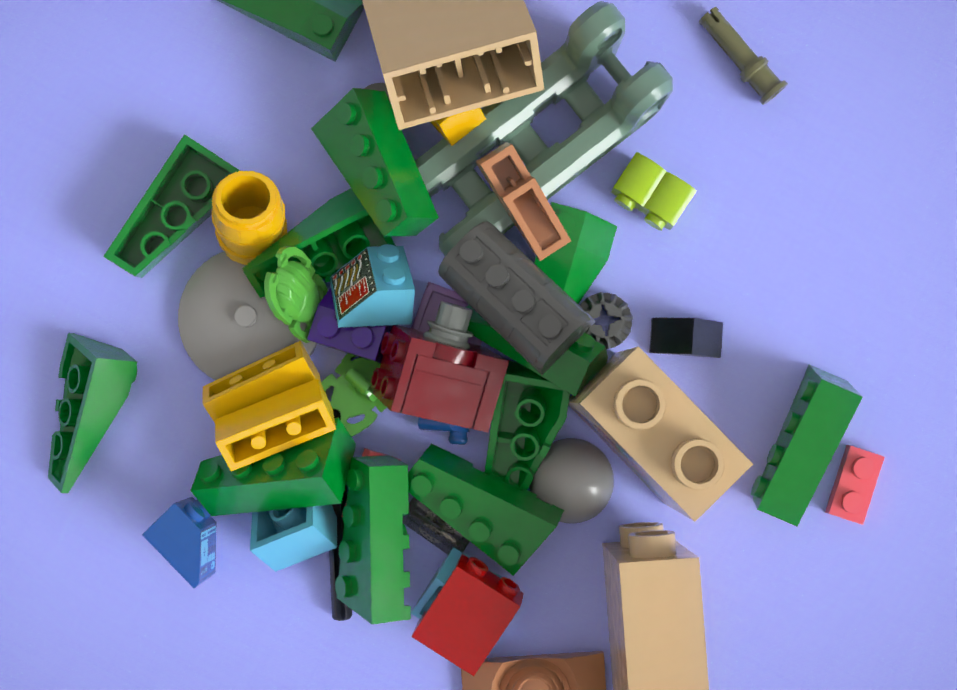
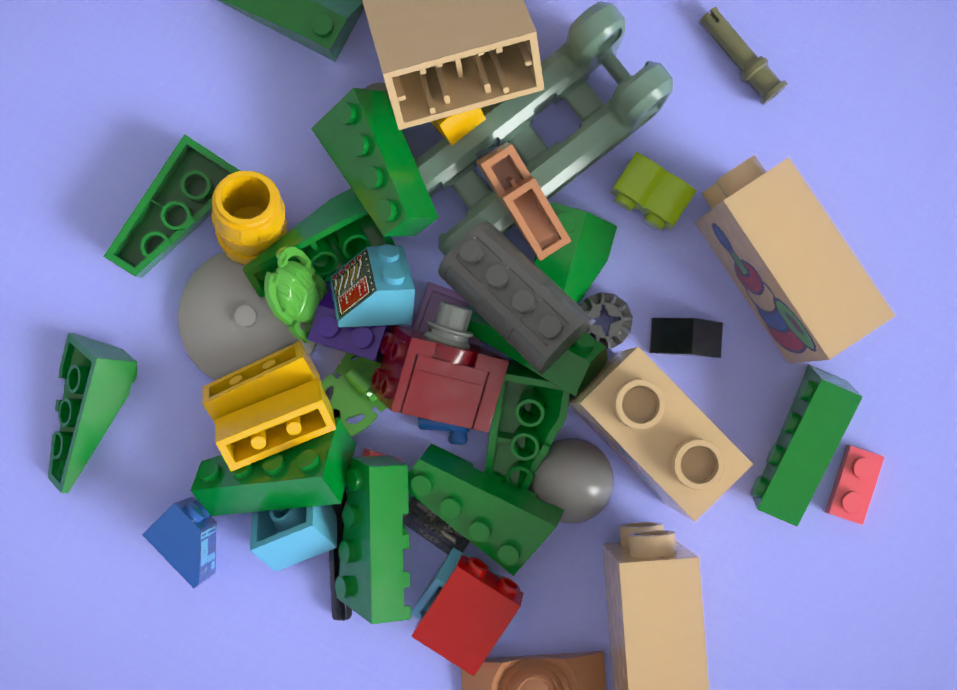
none -> tan brick [695,155,895,364]

